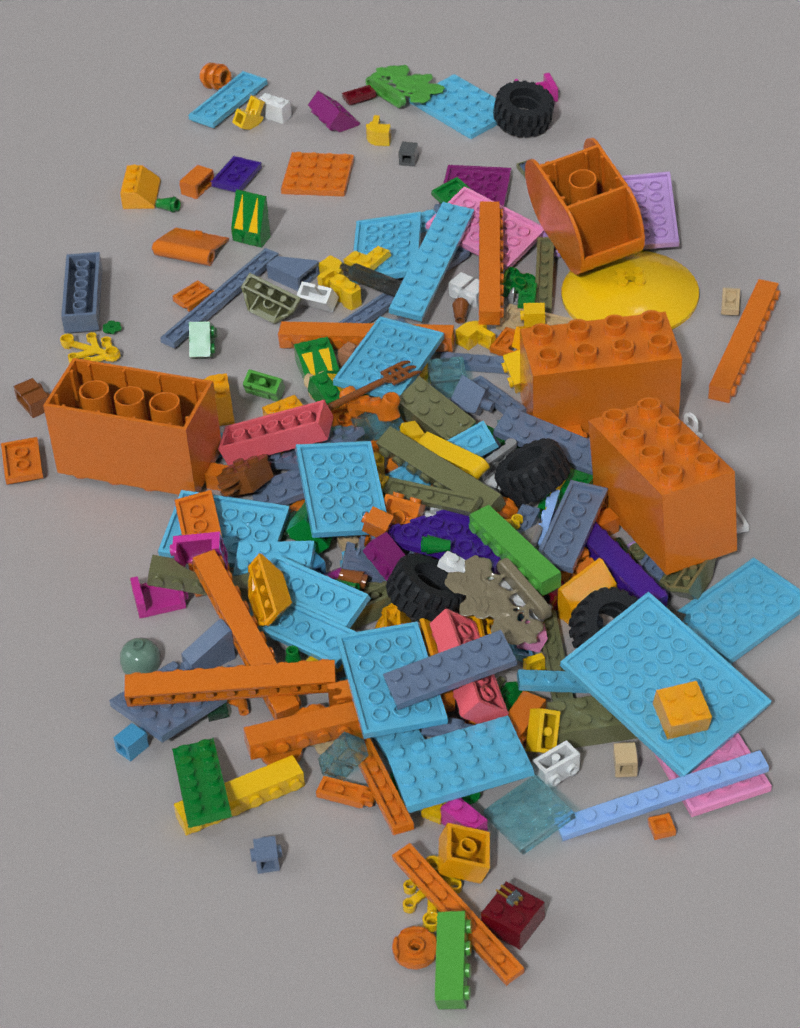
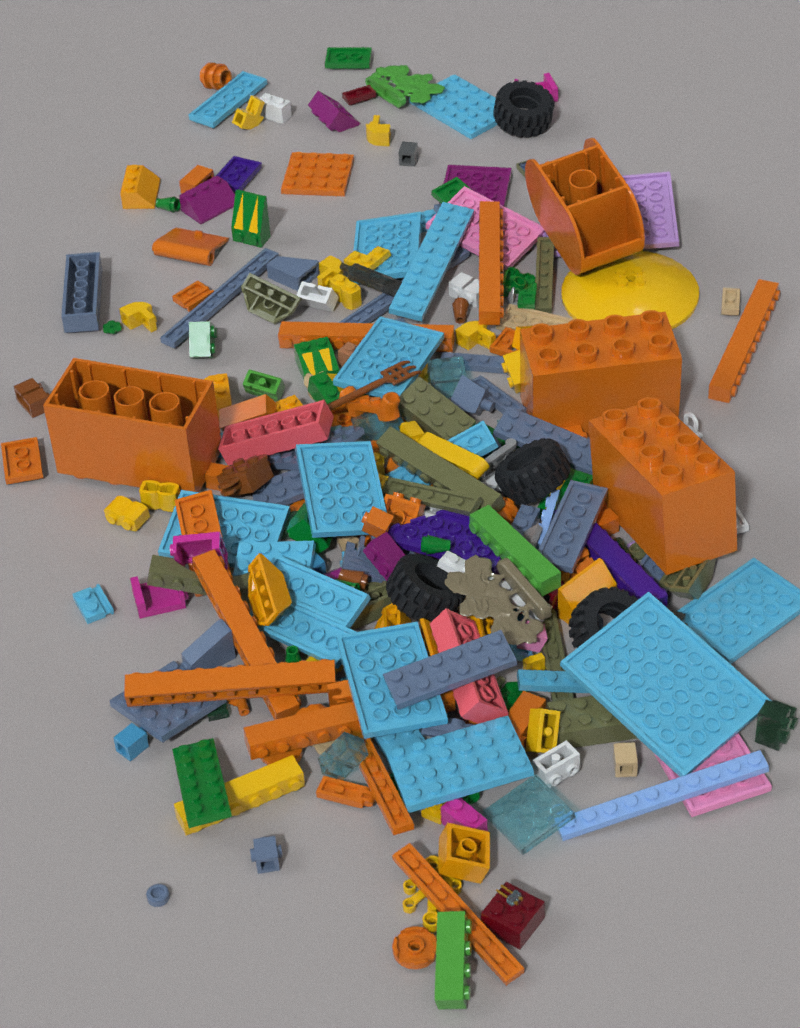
yellow plant [60,332,121,363] -> none
sand green cylinder [120,637,161,674] -> none
yellow hand [505,514,523,529] -> none
yellow brick [520,303,545,326] -> none
orange plate [648,813,676,840] -> none
light orange brick [653,681,712,740] -> none
none -> medium azure plate [72,584,114,624]
none -> yellow brick [104,495,150,531]
none -> yellow brick [119,302,157,333]
none -> yellow brick [139,480,180,512]
none -> sand blue tile [146,884,170,907]
none -> magenta slope [179,175,235,224]
none -> orange brick [219,394,276,431]
none -> green plate [325,47,372,69]
none -> clear green brick [755,700,799,751]

